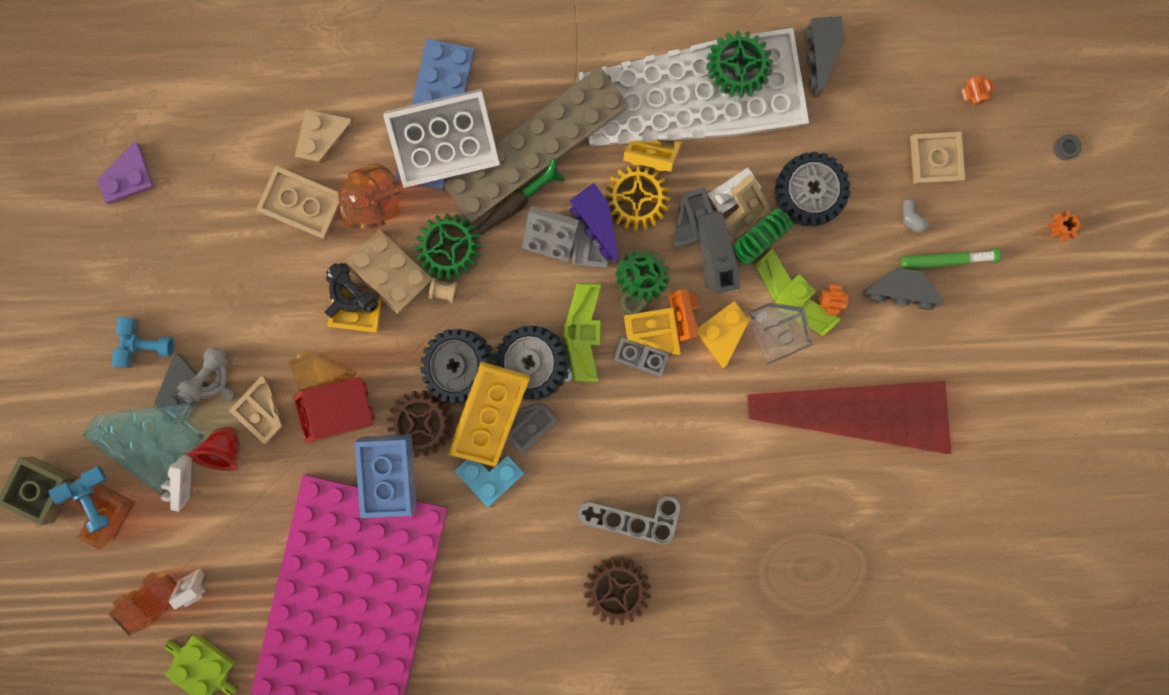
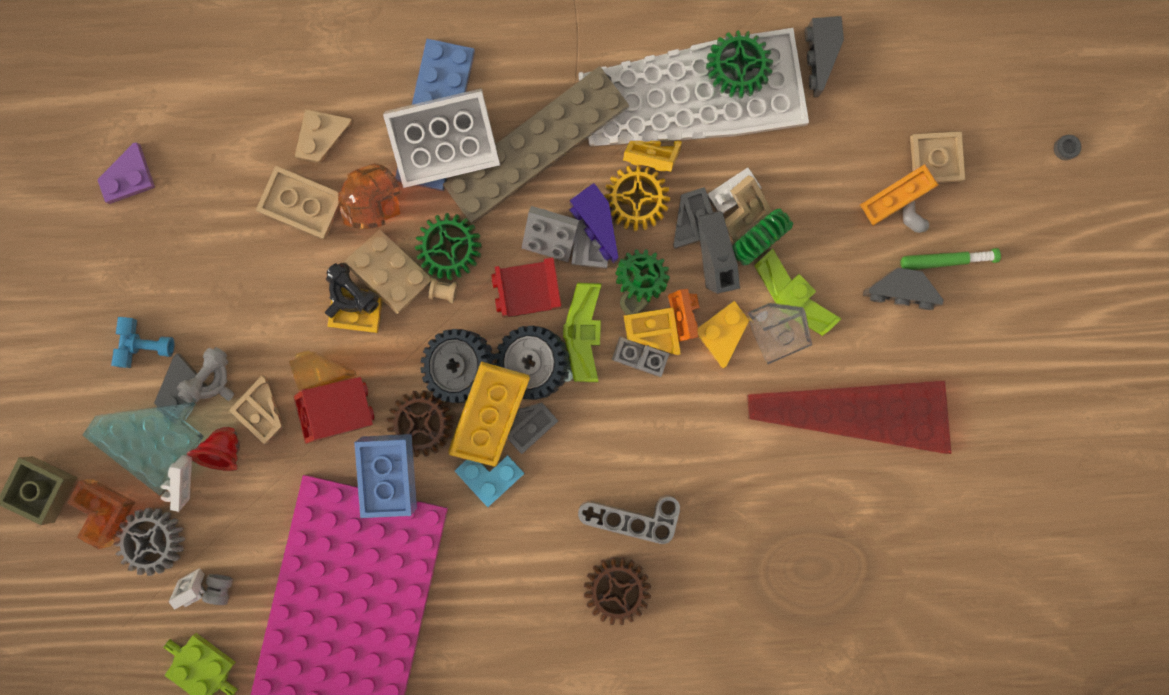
dark azure bar [49,466,110,533] -> none
clear orange brick [108,570,177,636] -> none
dark brown piece [476,158,565,235] -> none
wheel [775,152,851,227] -> none
orange gear [819,284,848,316] -> none
orange gear [962,75,996,105] -> none
orange gear [1048,210,1083,242] -> none
none -> light grey gear [113,507,185,576]
none -> light grey wheel [202,574,233,605]
none -> red panel [491,258,562,318]
none -> light orange tile [860,164,938,226]

